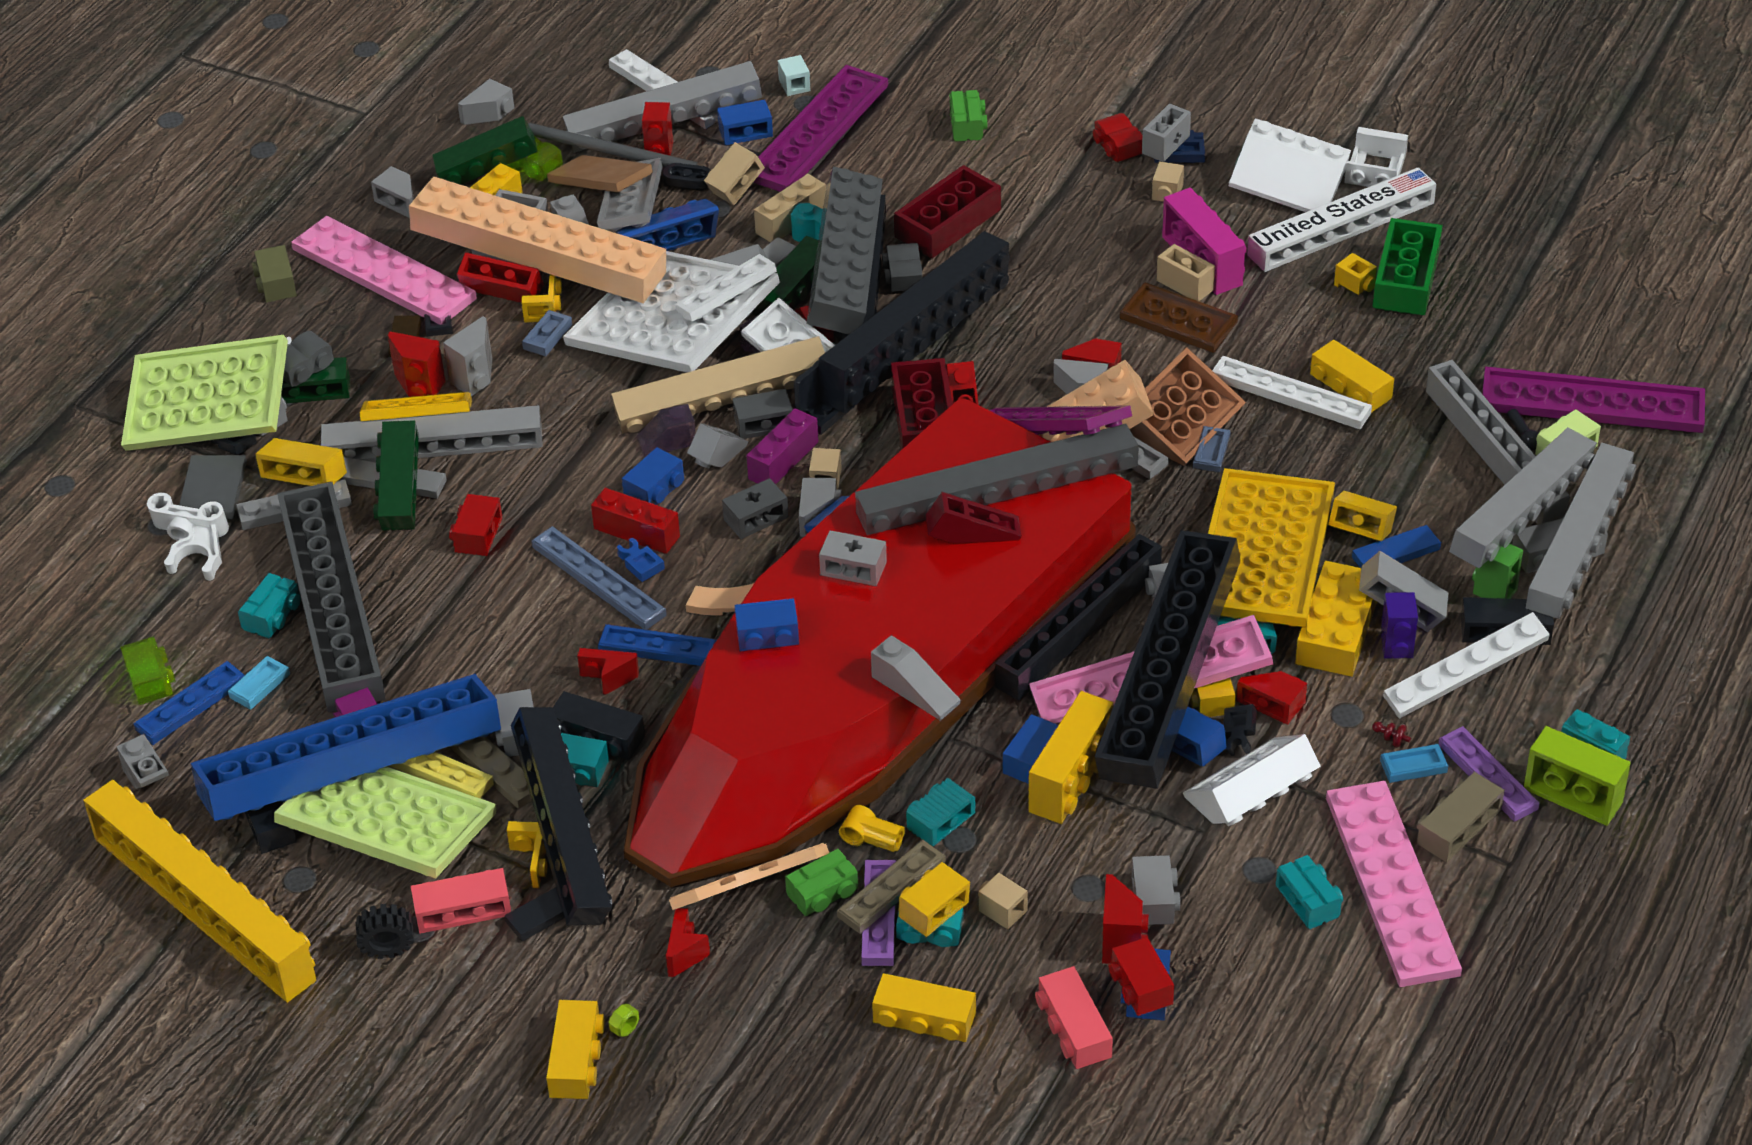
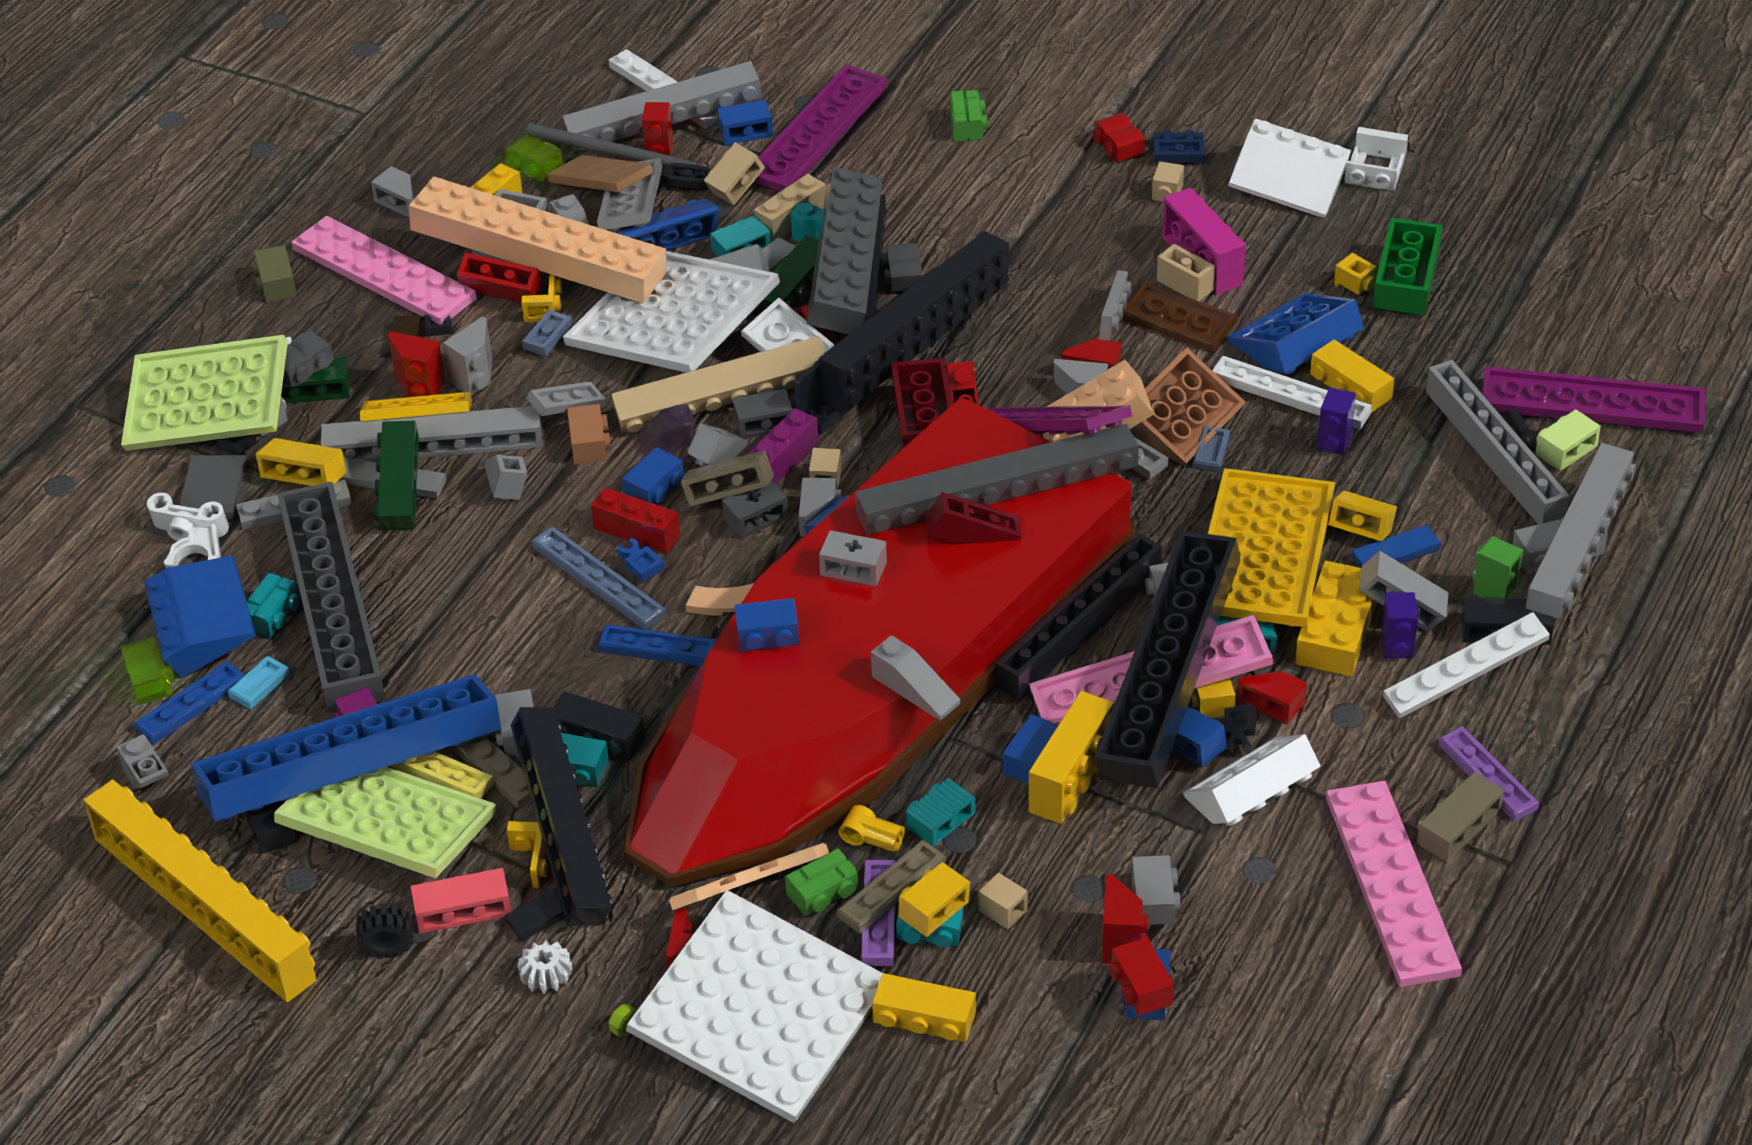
dark green brick [433,116,538,185] -> none
red brick [449,494,503,556] -> none
light grey slope [458,79,514,125] -> none
yellow brick [546,1000,605,1099] -> none
red slope [577,648,639,695] -> none
white plate [675,254,777,322] -> none
light aqua brick [778,55,810,96] -> none
dark red brick [894,165,1001,259] -> none
coral brick [1035,966,1113,1069] -> none
light grey brick [1142,103,1191,162] -> none
white brick [1247,168,1436,272] -> none
teal brick [1276,855,1343,929] -> none
dark red hair [1372,721,1411,748] -> none
dark azure tile [1380,744,1448,783] -> none
light grey brick [1449,427,1597,568] -> none
lime brick [1524,726,1631,826] -> none
teal brick [1561,709,1631,759] -> none
none -> blue slope [144,556,256,678]
none -> light grey slope [484,455,528,500]
none -> white gear [518,939,572,994]
none -> light grey plate [526,381,606,416]
none -> nougat brick [567,404,611,464]
none -> white plate [627,890,883,1123]
none -> dark tan brick [681,450,774,506]
none -> teal brick [710,215,771,257]
none -> light grey plate [1099,270,1132,341]
none -> blue slope [1227,293,1364,375]
none -> dark purple brick [1317,387,1356,455]

